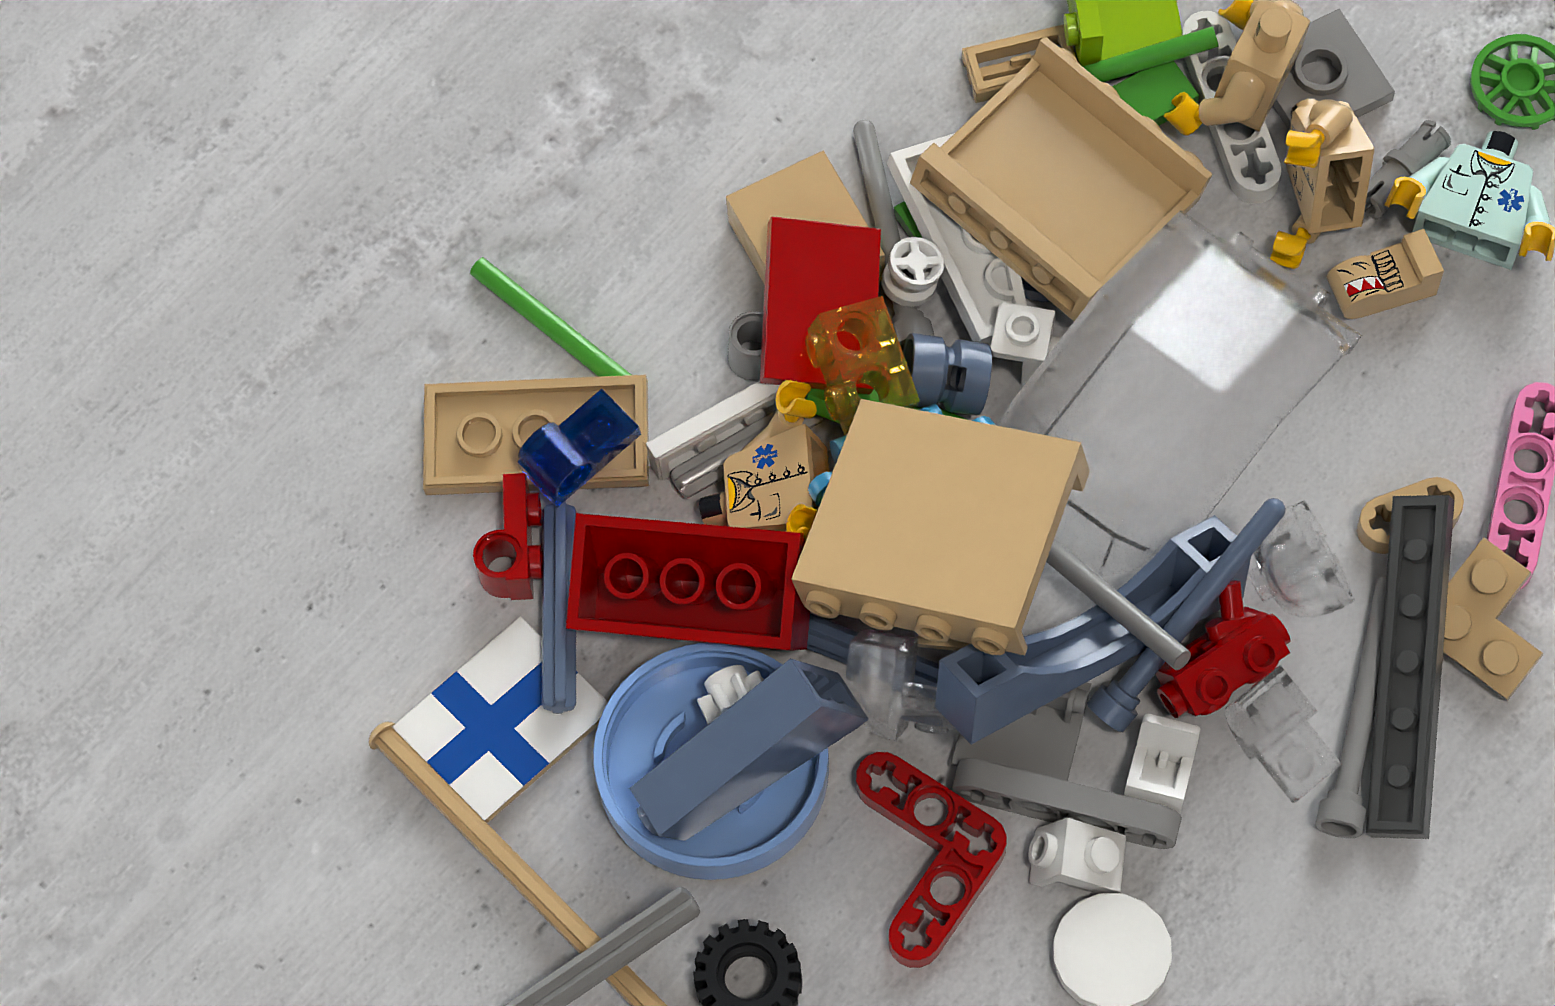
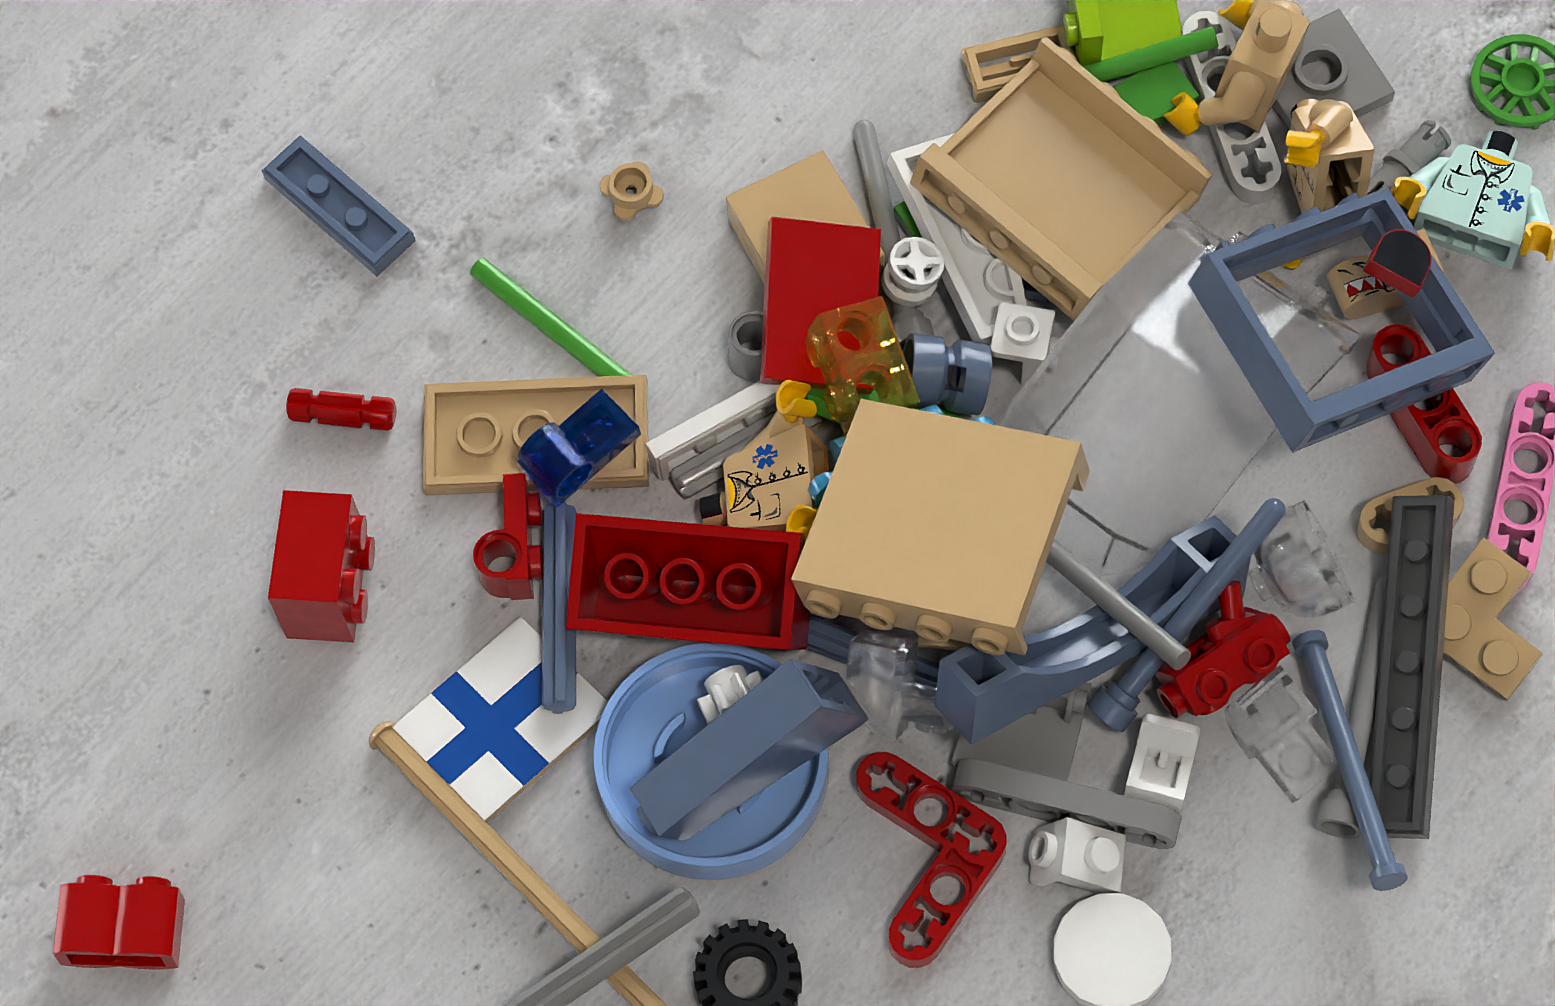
none -> red brick [53,875,185,970]
none -> sand blue tile [261,135,416,277]
none -> red brick [268,490,375,643]
none -> red axle [286,388,397,431]
none -> tan plate [600,161,664,221]
none -> sand blue window [1187,187,1495,453]
none -> sand blue bar [1292,630,1408,891]
none -> black tile [1363,229,1432,298]
none -> red beam [1366,324,1482,484]

